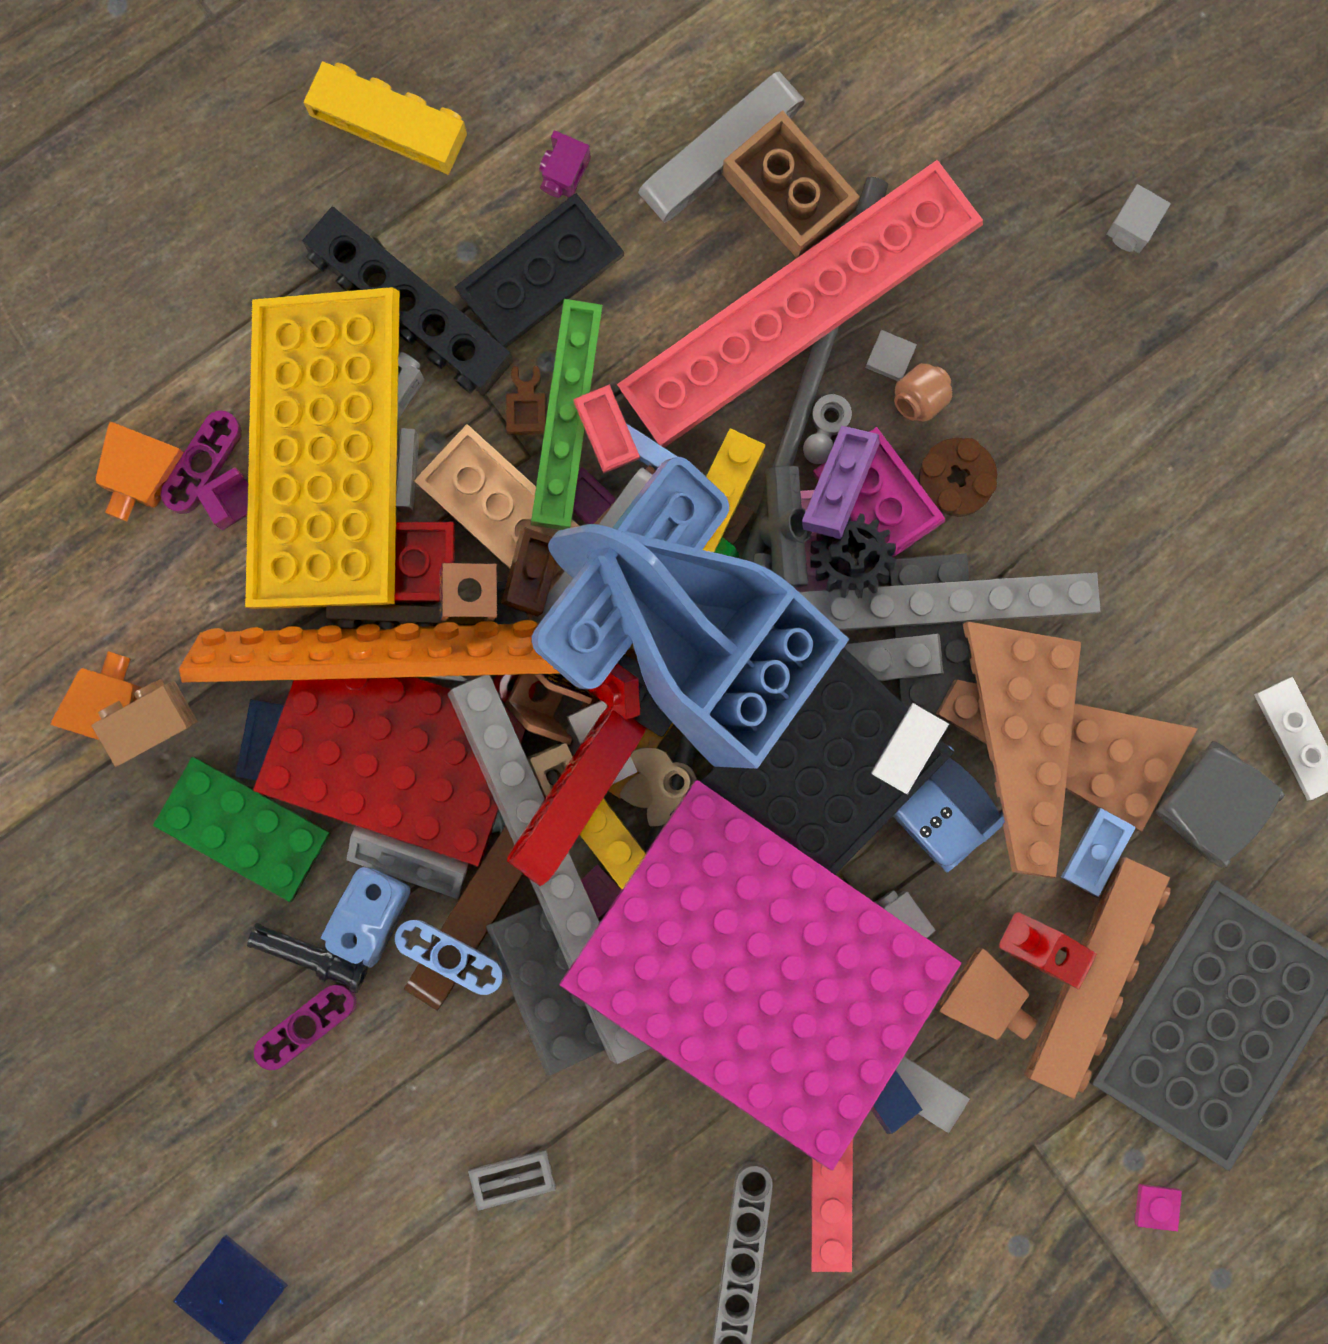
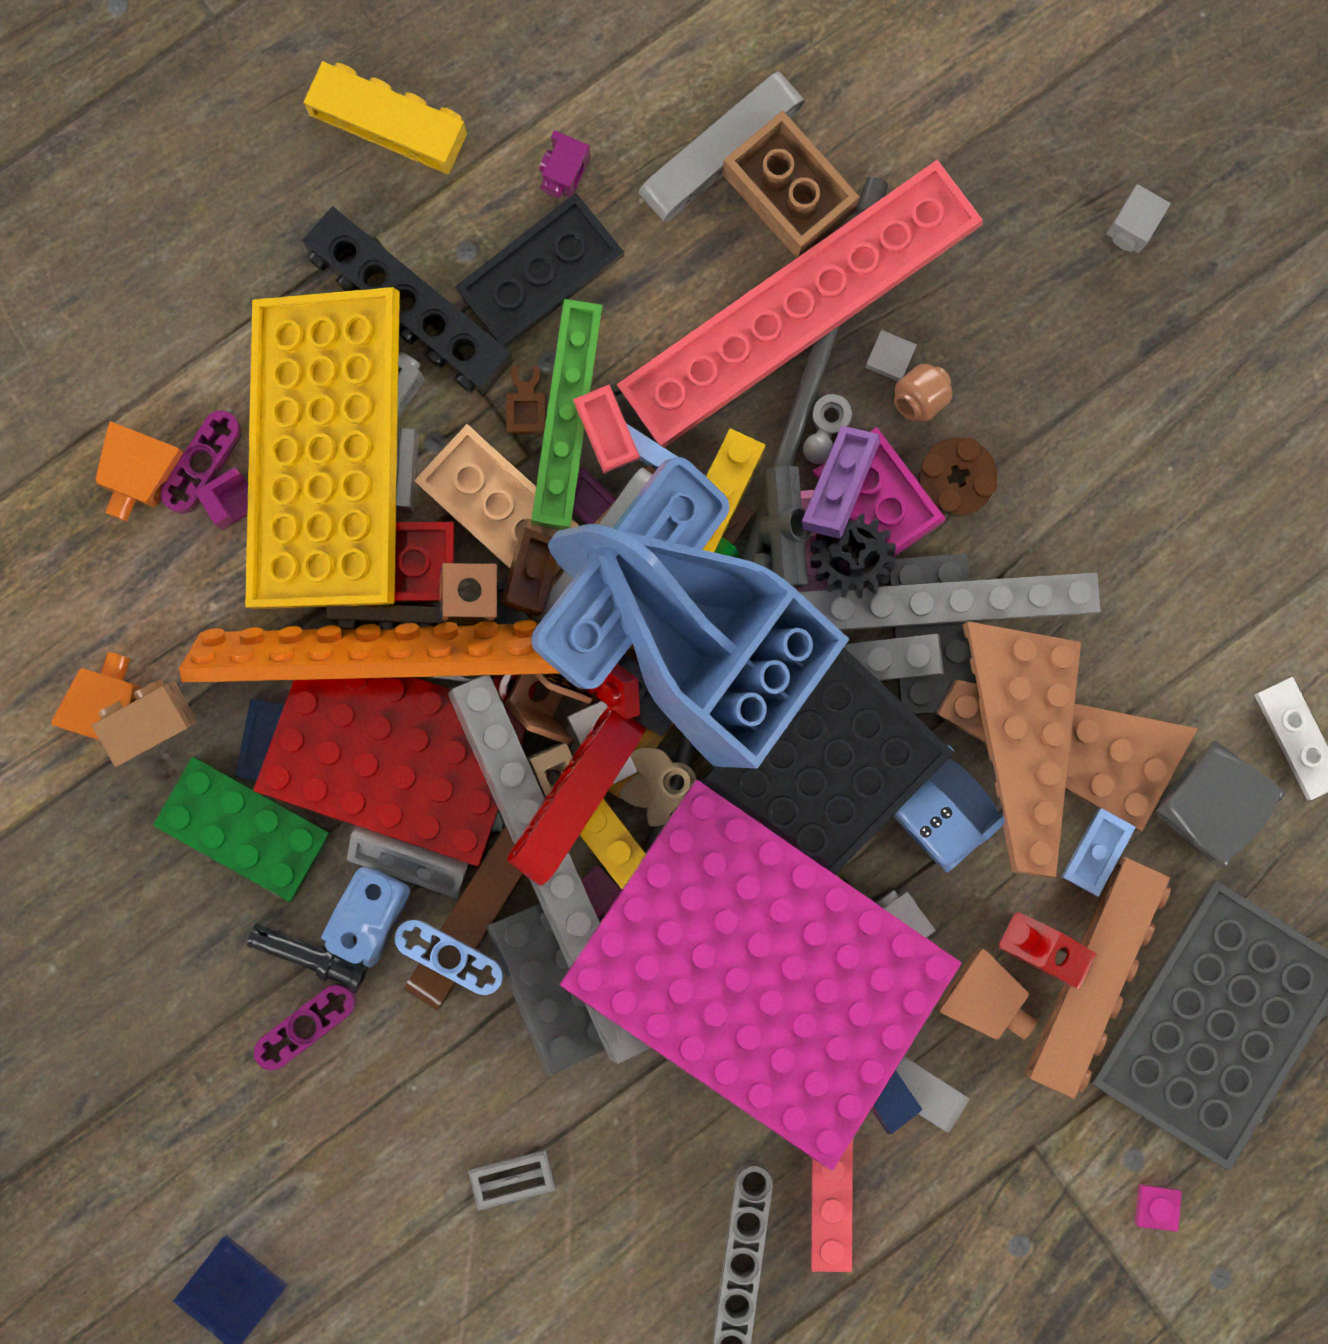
white tile [871,703,949,794] -> none

